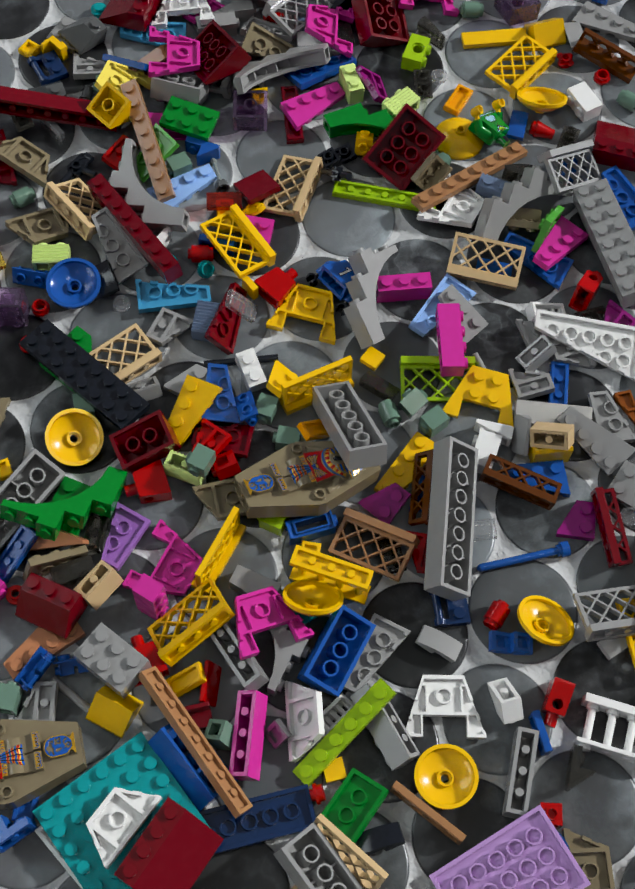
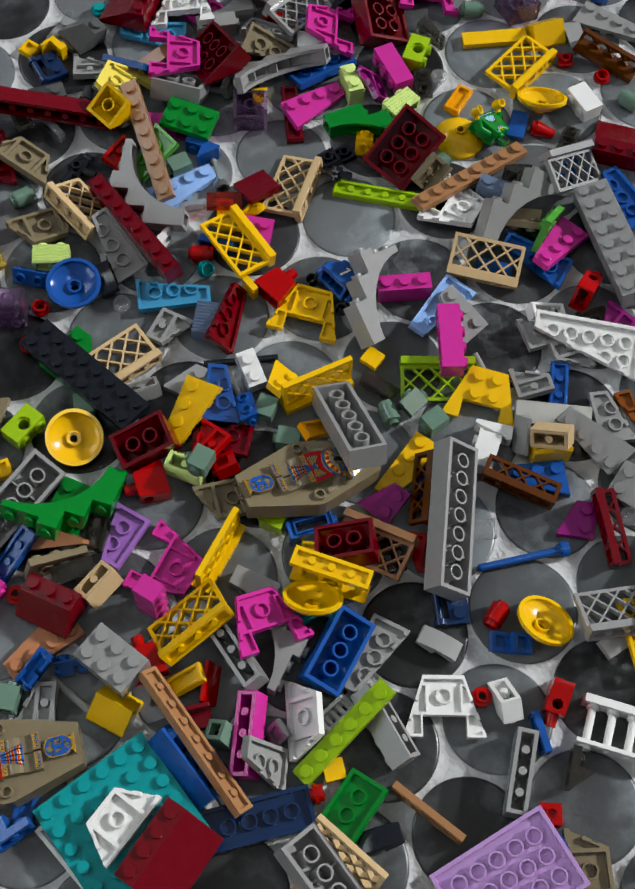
clear tile [225,289,258,323] -> none
yellow dish [414,744,479,810] -> none
light grey slope [515,334,557,372] -> none
none -> lime brick [0,403,47,451]
none -> light grey wing [241,735,289,791]
none -> dark red slope [314,517,380,566]
none -> dark pink brick [372,42,414,94]
none -> red plate [471,686,492,708]

